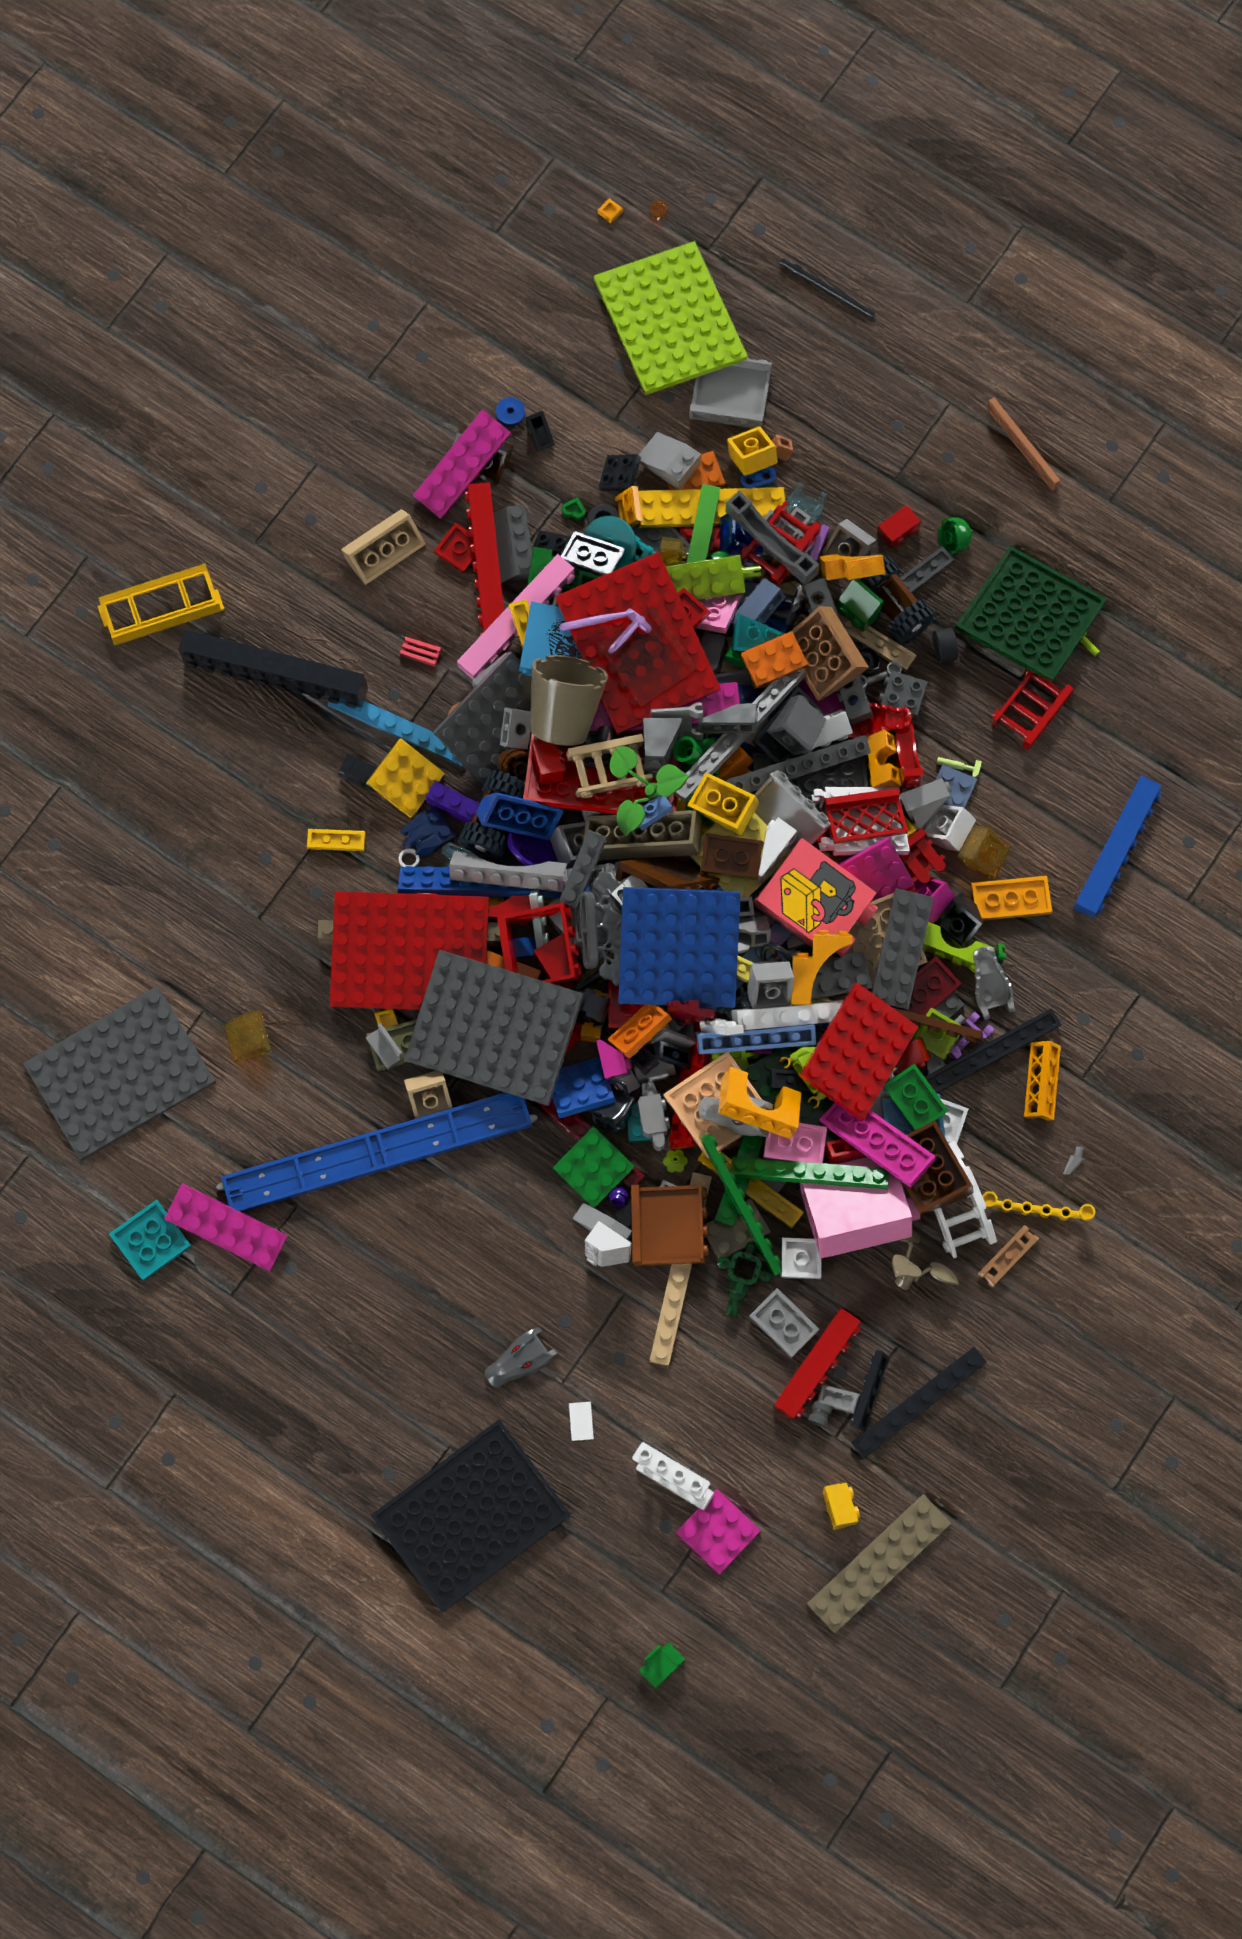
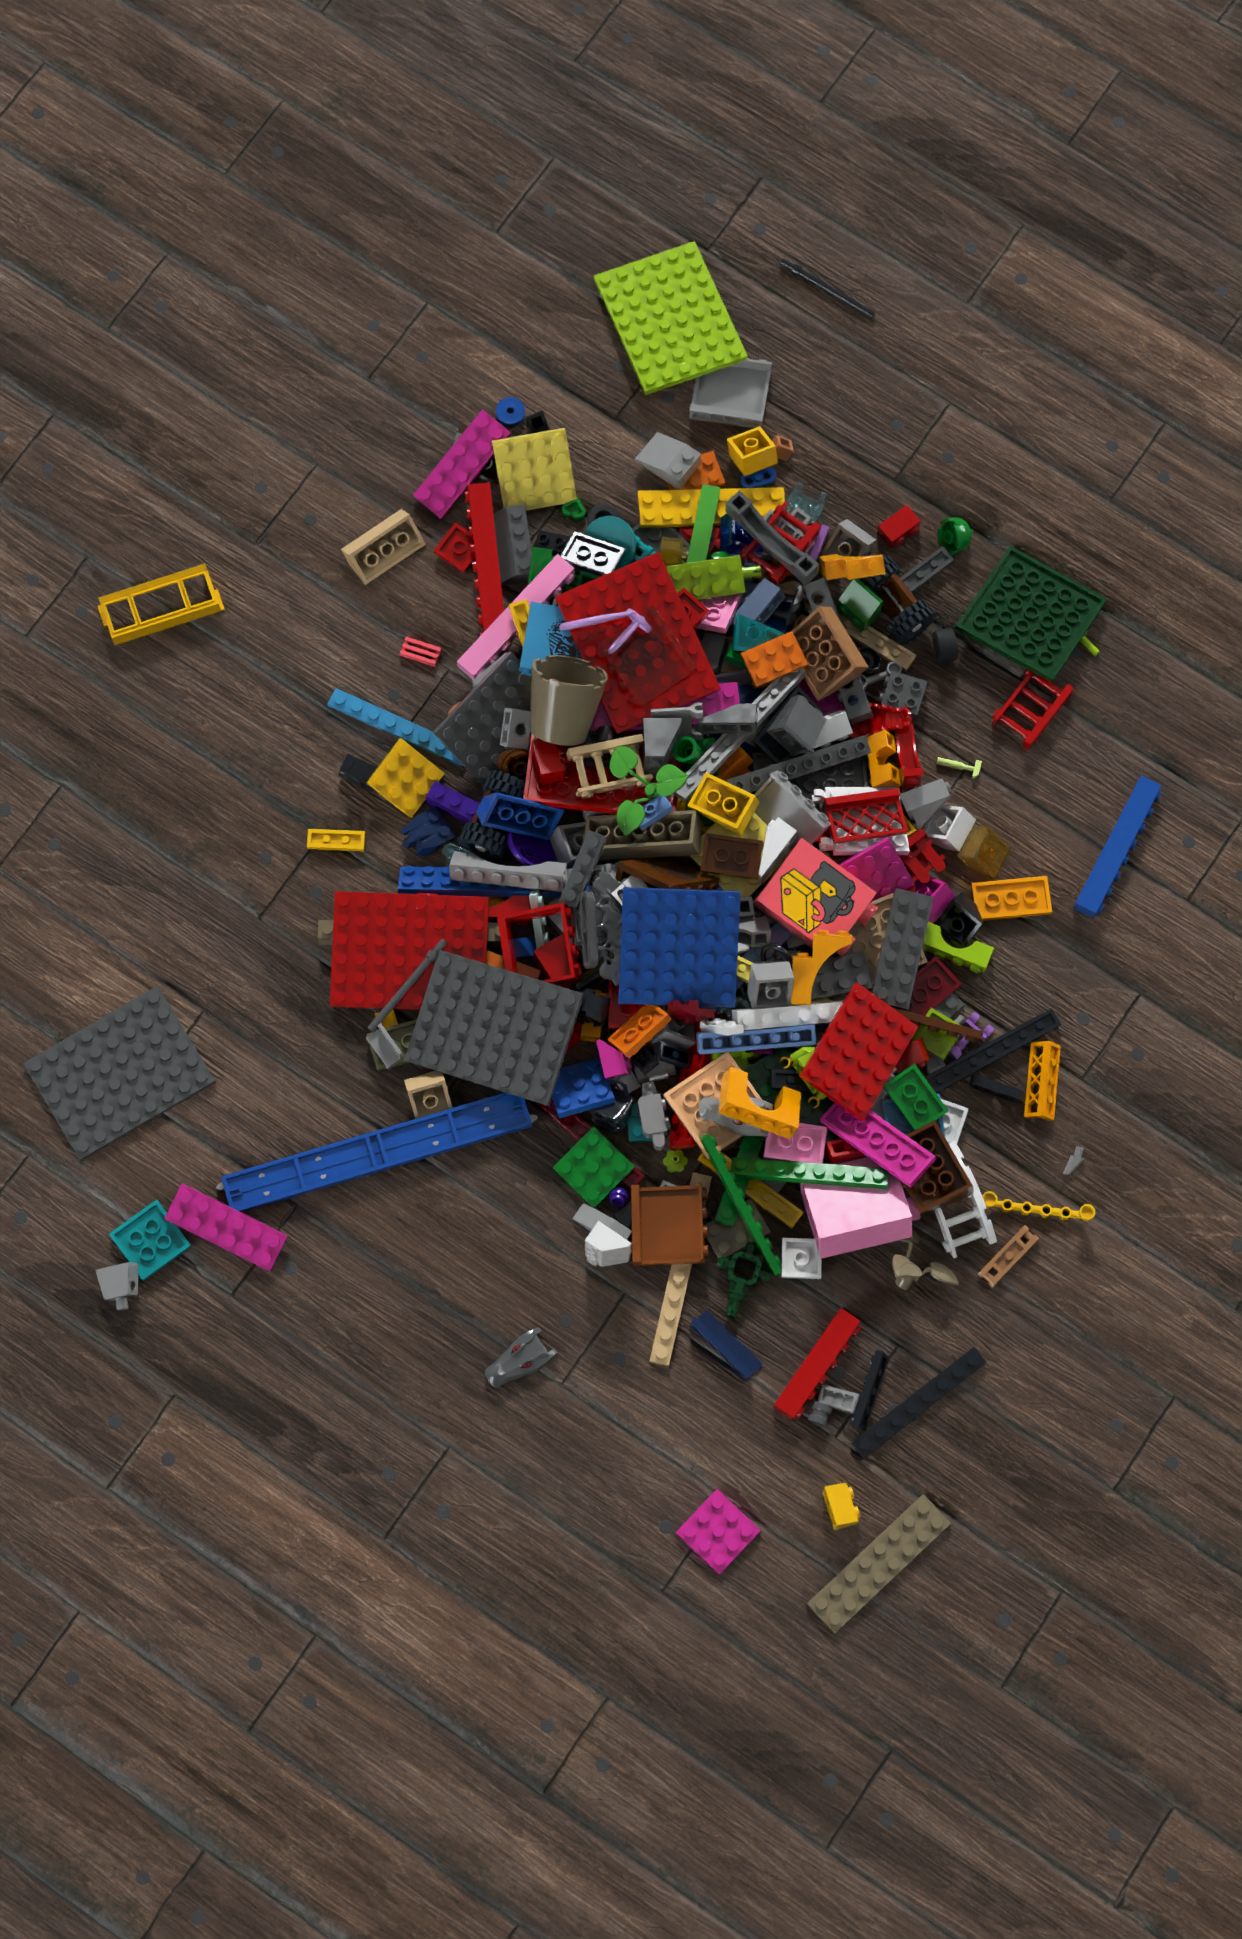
black brick [178,629,368,709] -> none
clear yellow slope [225,1010,272,1062] -> none
black plate [370,1419,571,1613] -> none
white piece [399,849,420,867] -> none
white sticker [569,1402,593,1441] -> none
light orange tile [598,198,623,223] -> none
black plate [598,454,641,491] -> none
light orange plate [615,486,642,528] -> none
white fence [632,1442,714,1511] -> none
green piece [639,1642,685,1689] -> none
clear orange tile [649,200,667,219] -> none
light grey plate [749,1288,819,1358] -> none
sand blue plate [935,765,977,808] -> none
light grey animal [973,946,1016,1020] -> none
nougat tile [987,398,1060,491] -> none
green tile [994,943,1006,965] -> none
none -> light grey torso [96,1262,138,1310]
none -> dark grey bar [368,939,448,1032]
none -> light yellow plate [492,428,577,511]
none -> dark blue panel [690,1310,762,1382]
none -> black beam [969,1075,1025,1103]

